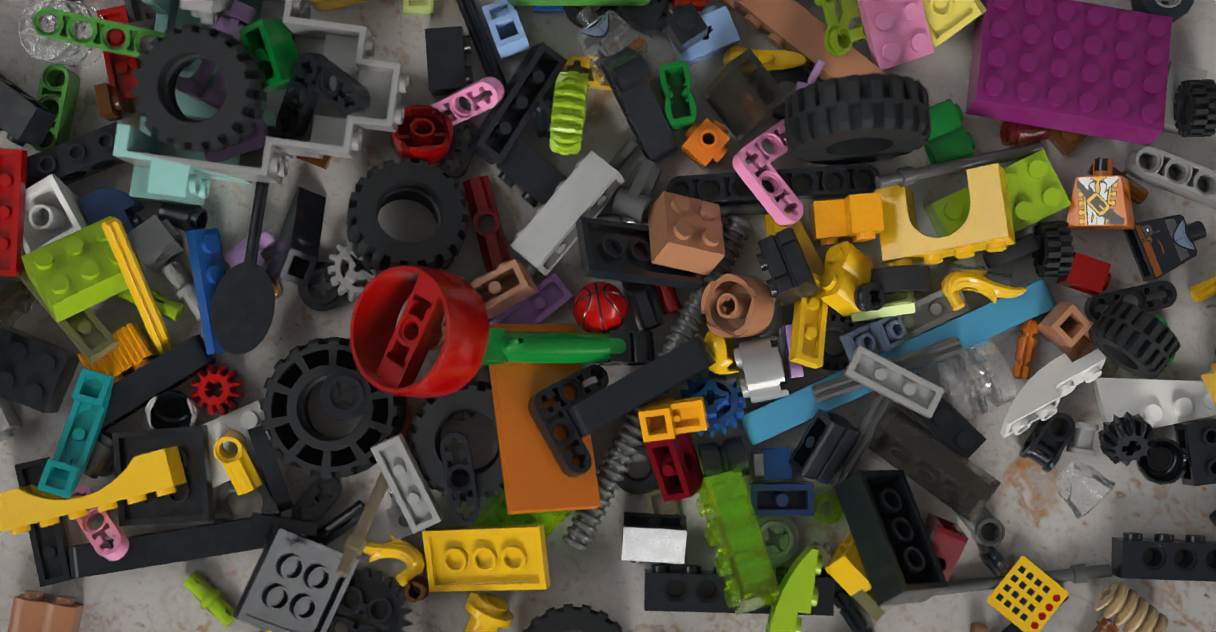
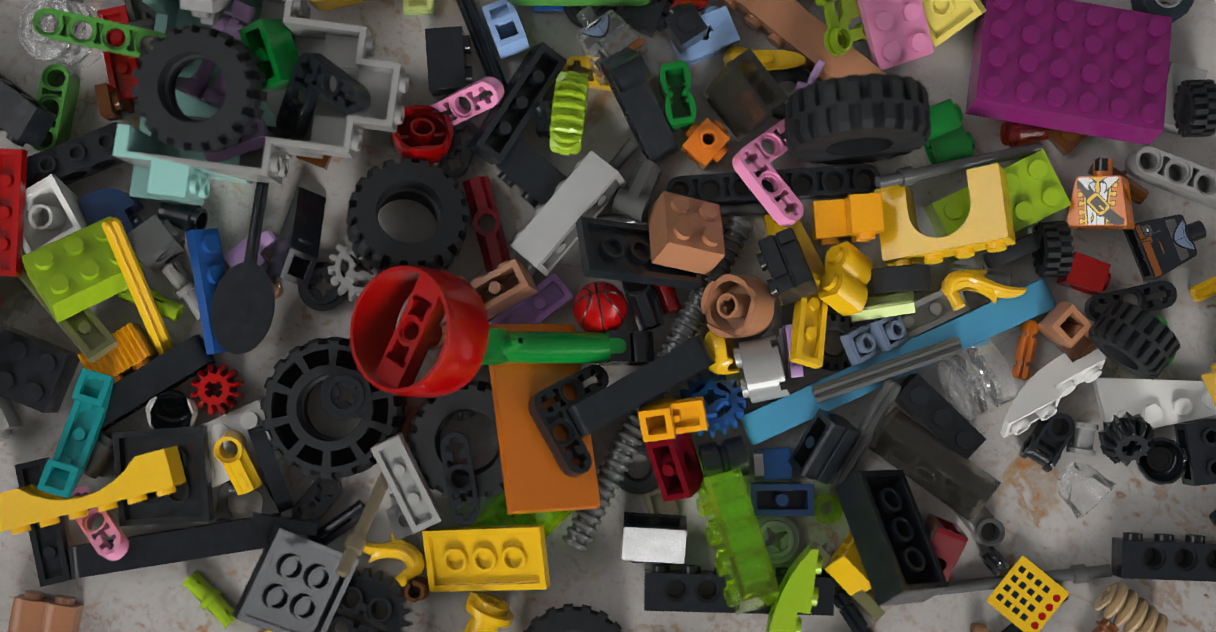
light grey plate [843,346,945,418] -> none
black bush [854,282,885,312] -> none

